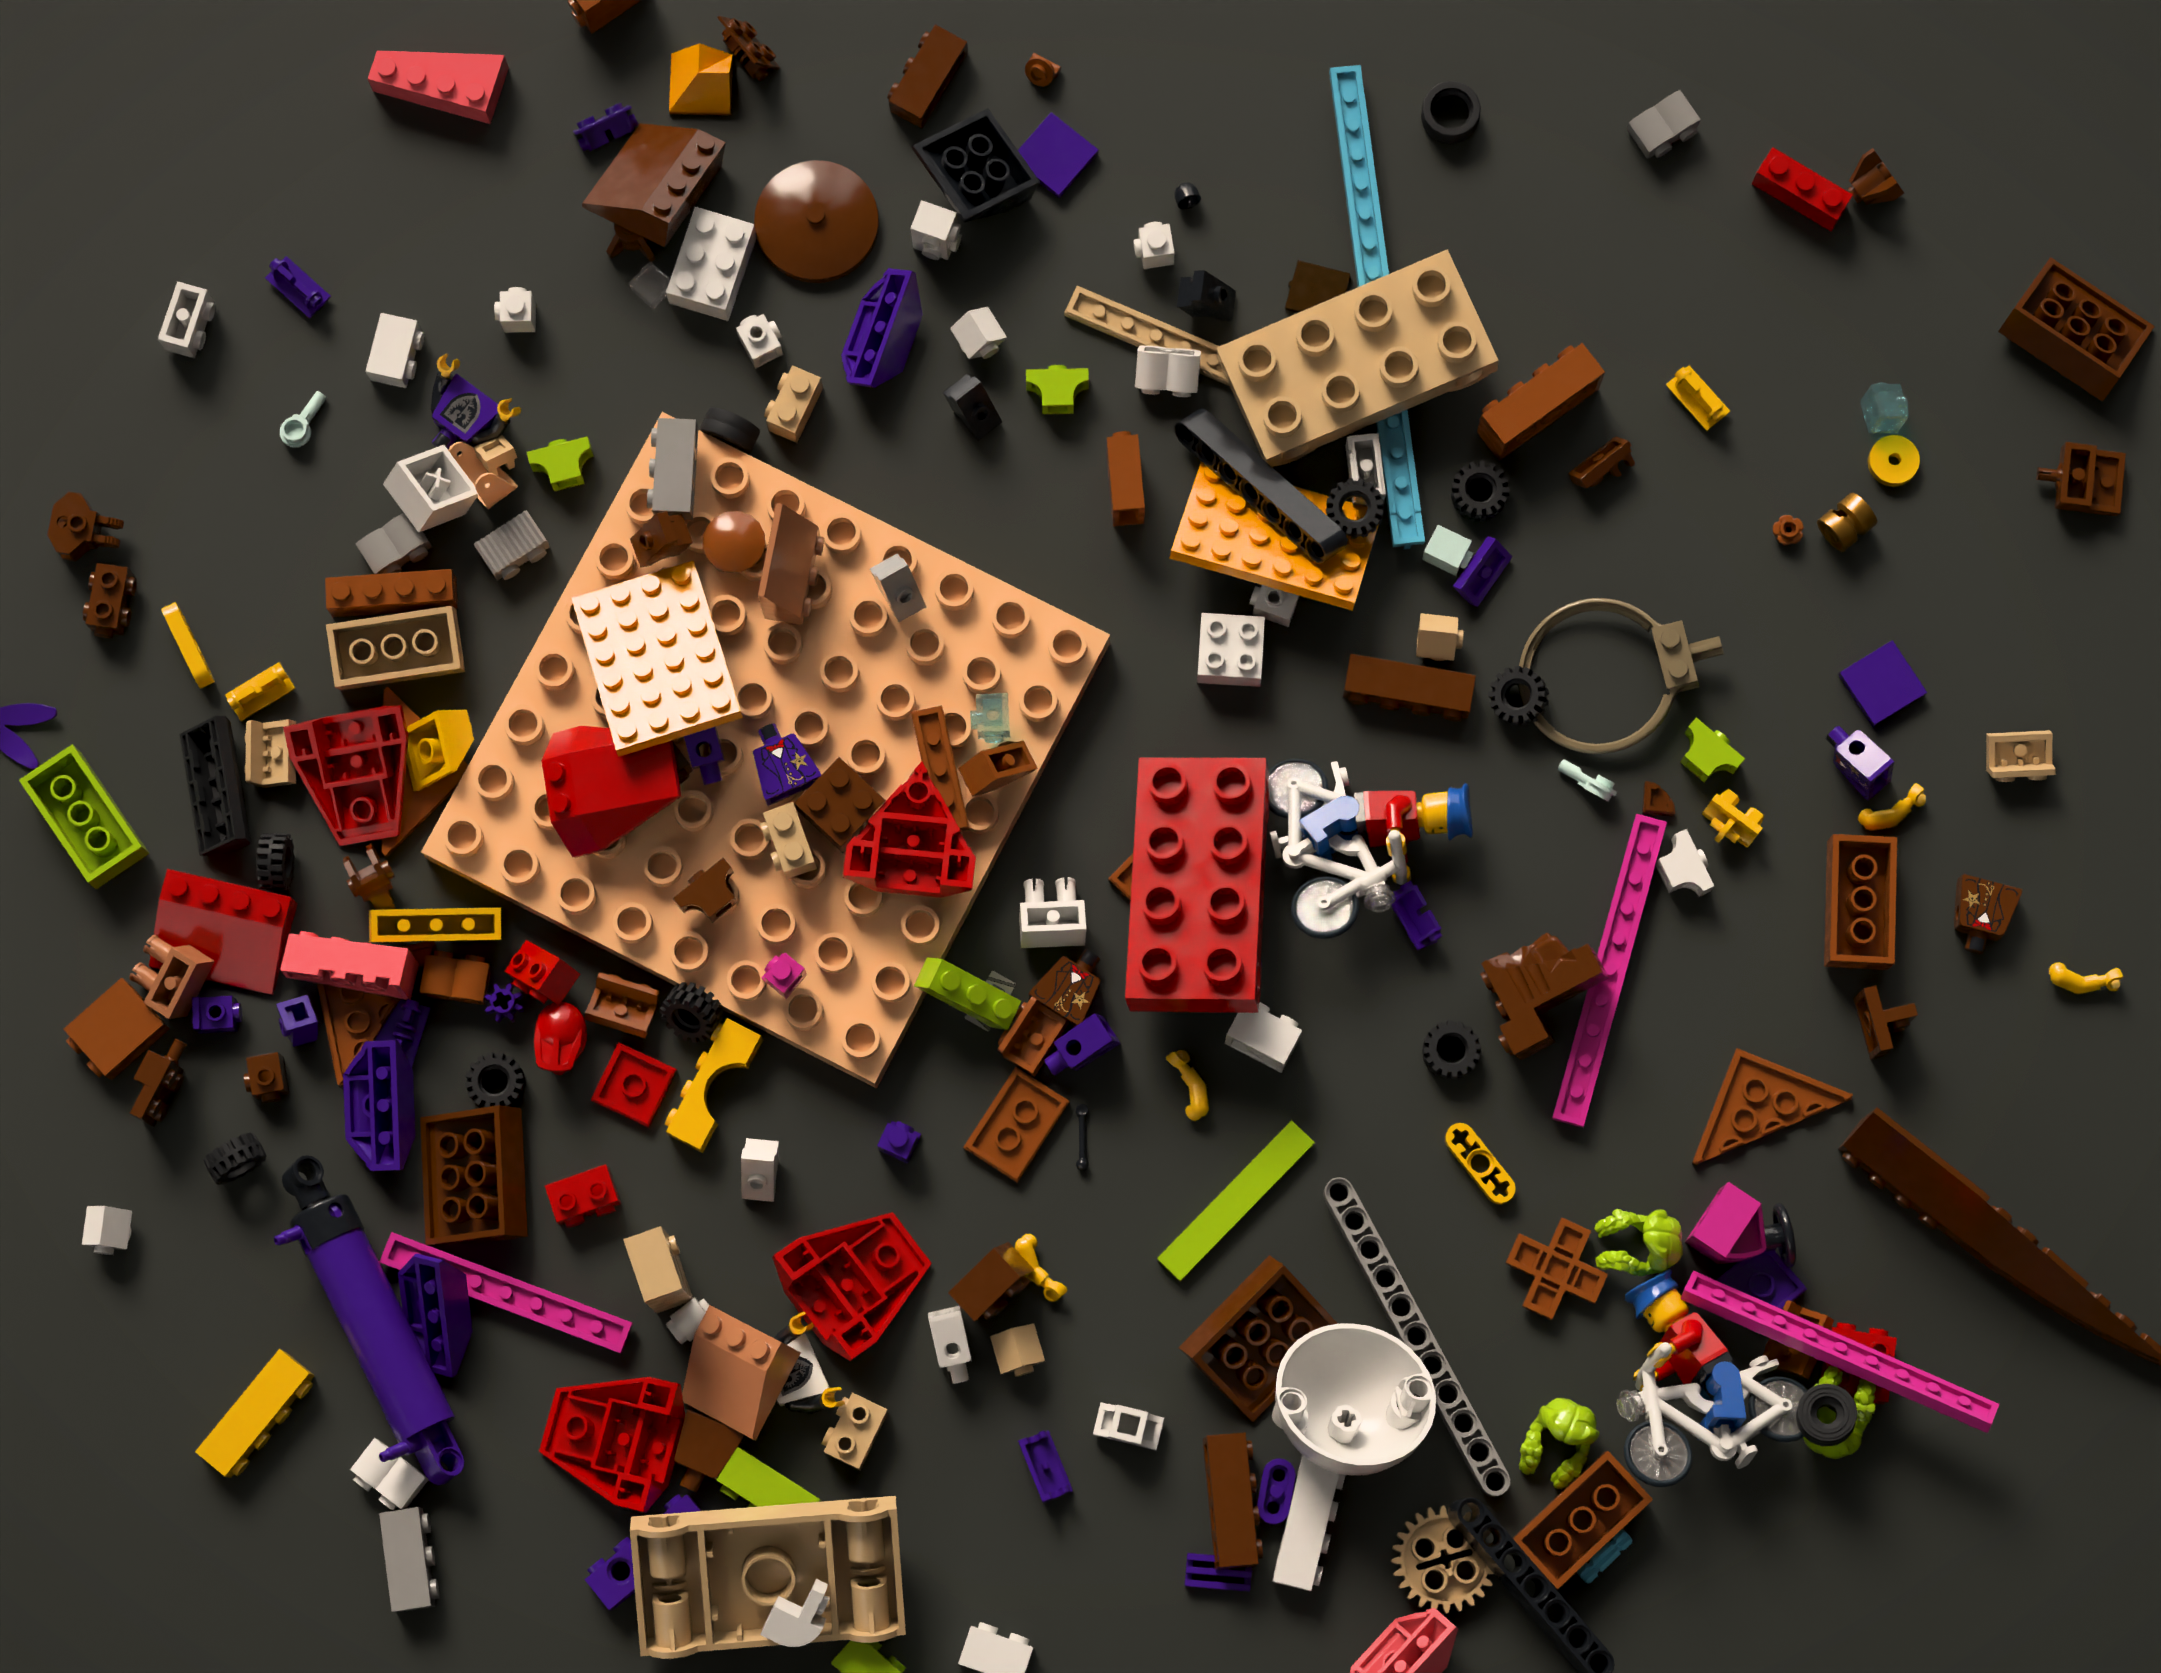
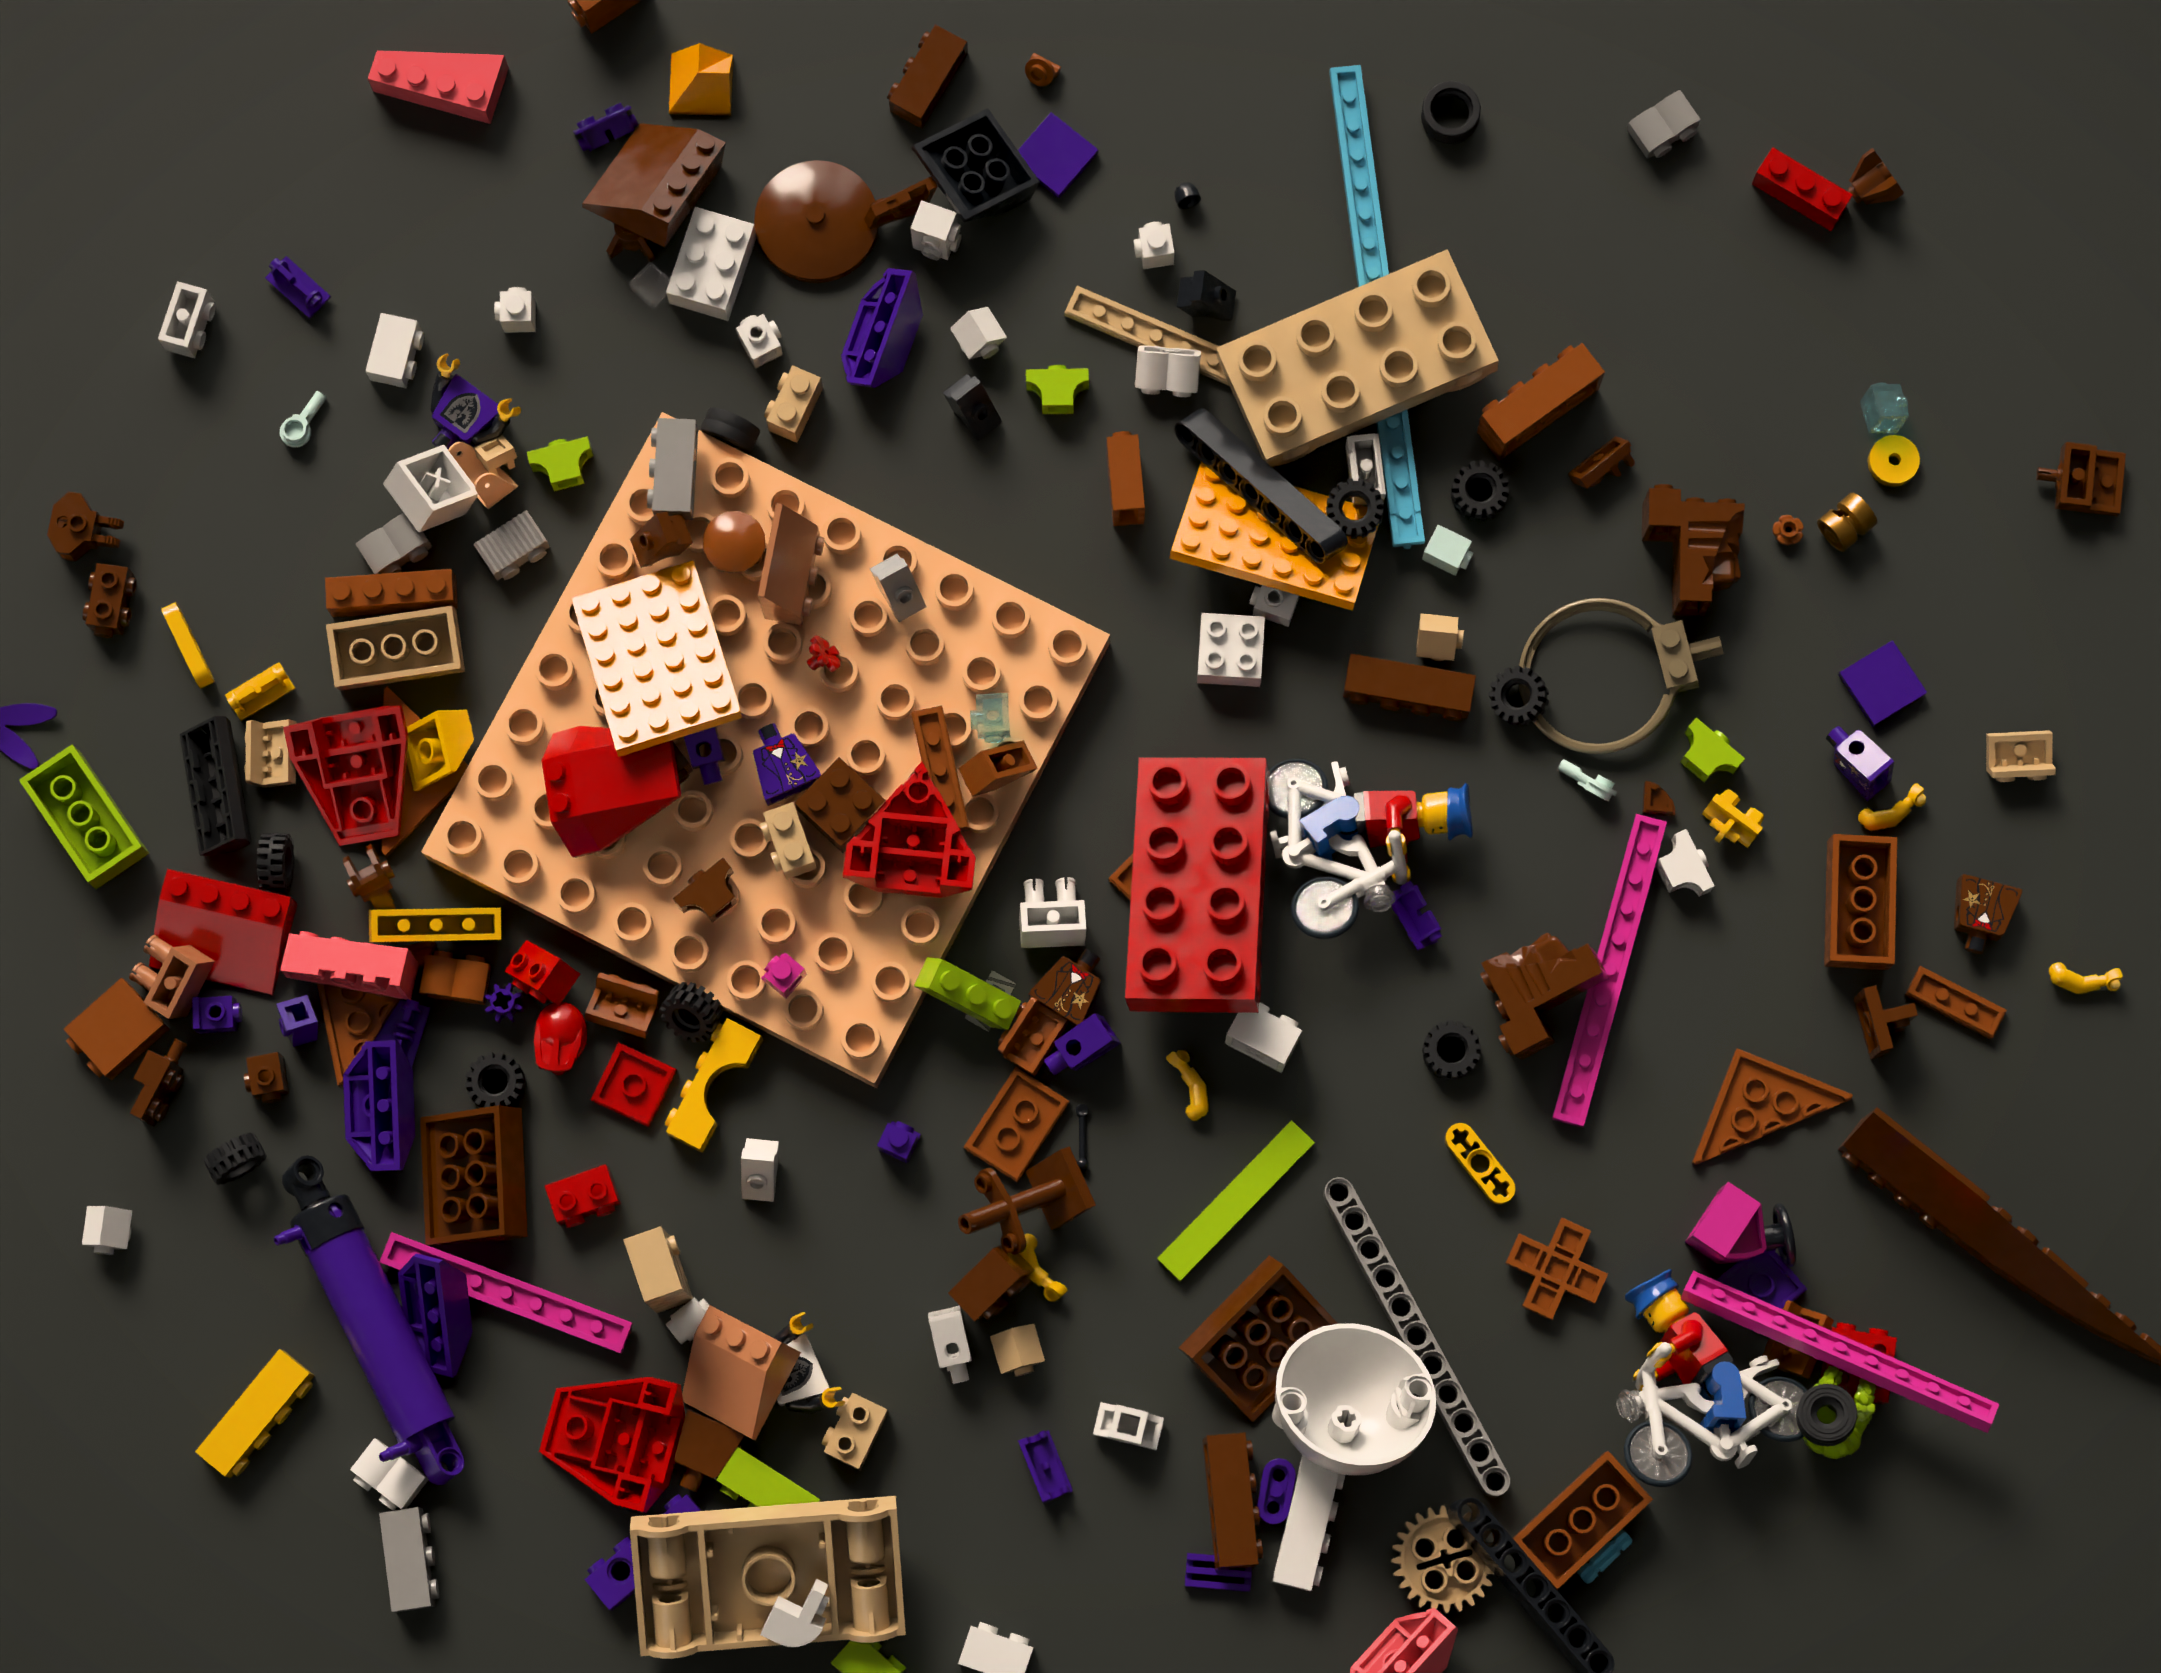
reddish brown hinge [717,16,780,81] -> none
red wedge [772,1212,932,1361] -> none
dark brown piece [1285,260,1350,313] -> none
dark purple plate [1453,536,1513,607] -> none
lime hair [1519,1398,1599,1489] -> none
lime hair [1594,1209,1683,1277] -> none
yellow hinge [1666,365,1730,431] -> none
reddish brown slope [1998,257,2155,401] -> none
none -> red plant [807,635,841,672]
none -> reddish brown wing [864,177,938,229]
none -> reddish brown piece [958,1146,1096,1255]
none -> reddish brown brick [1642,484,1745,616]
none -> dark orange tile [1905,966,2007,1039]

